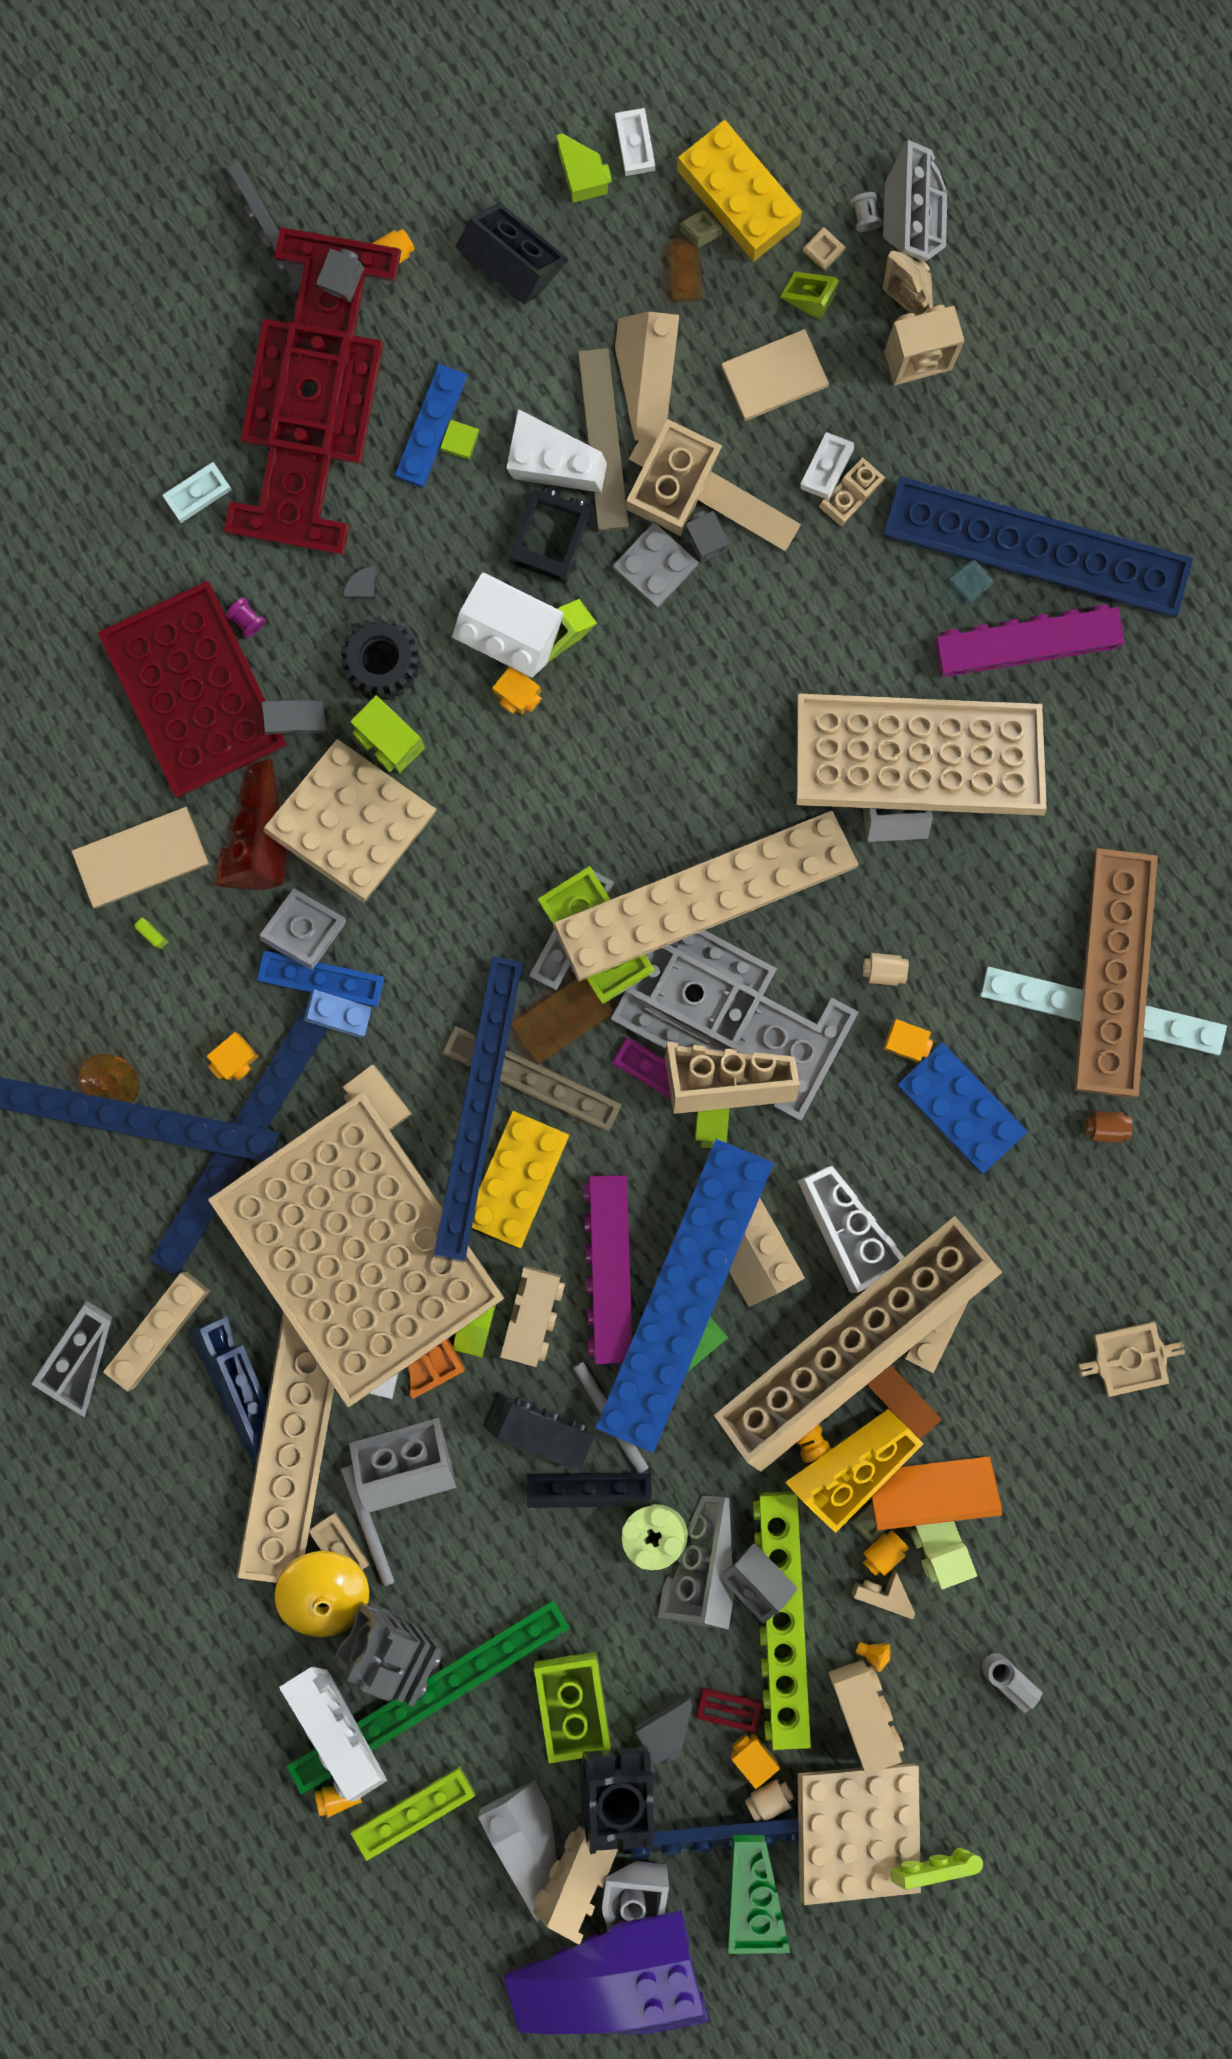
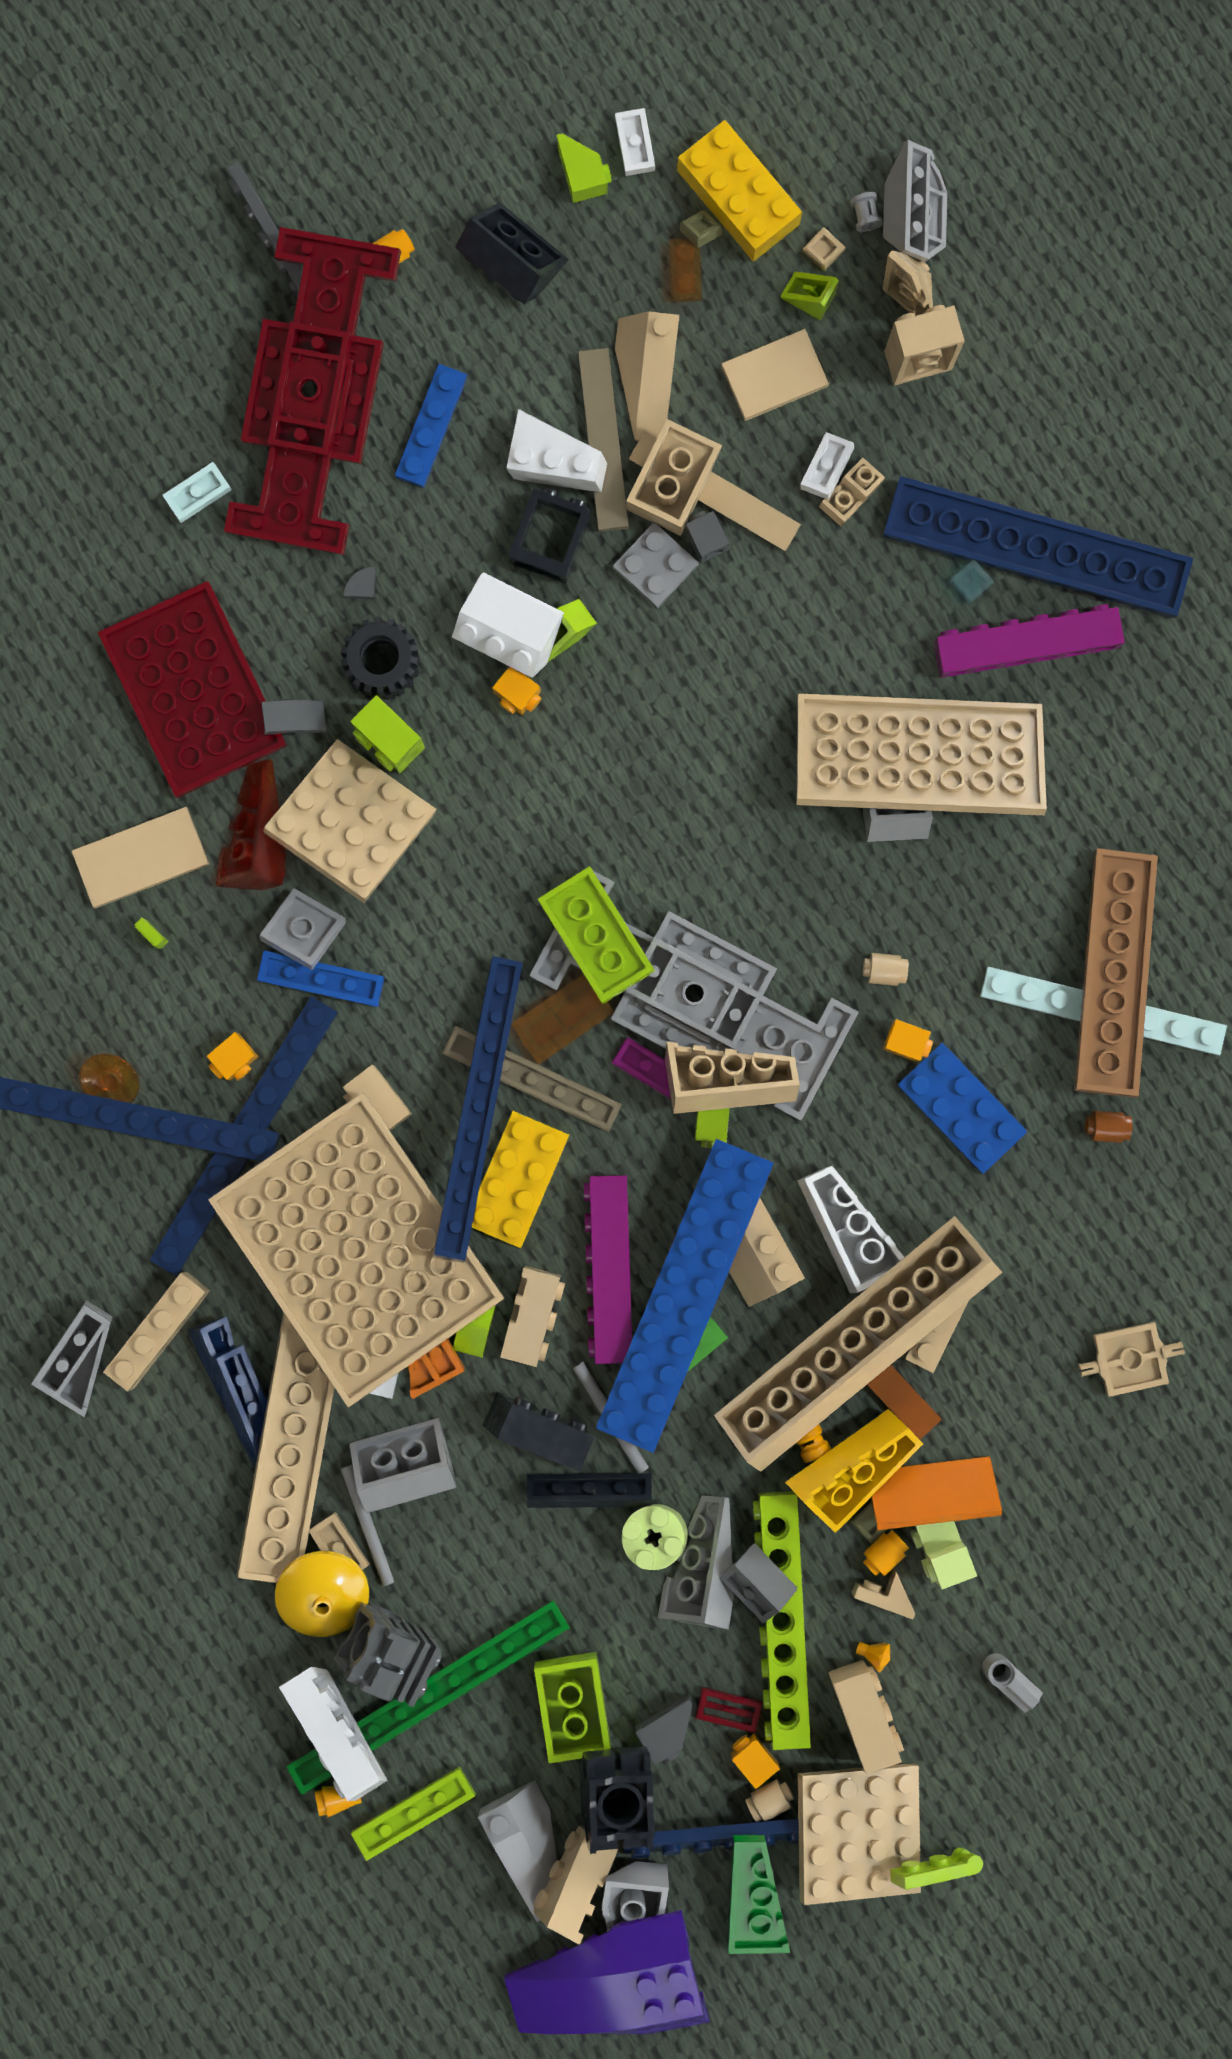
magenta bush [225,598,266,639] -> none
medium blue plate [303,989,372,1038] -> none
dark grey brick [316,248,364,303] -> none
lime tile [441,420,479,460] -> none
tan plate [553,811,858,981] -> none

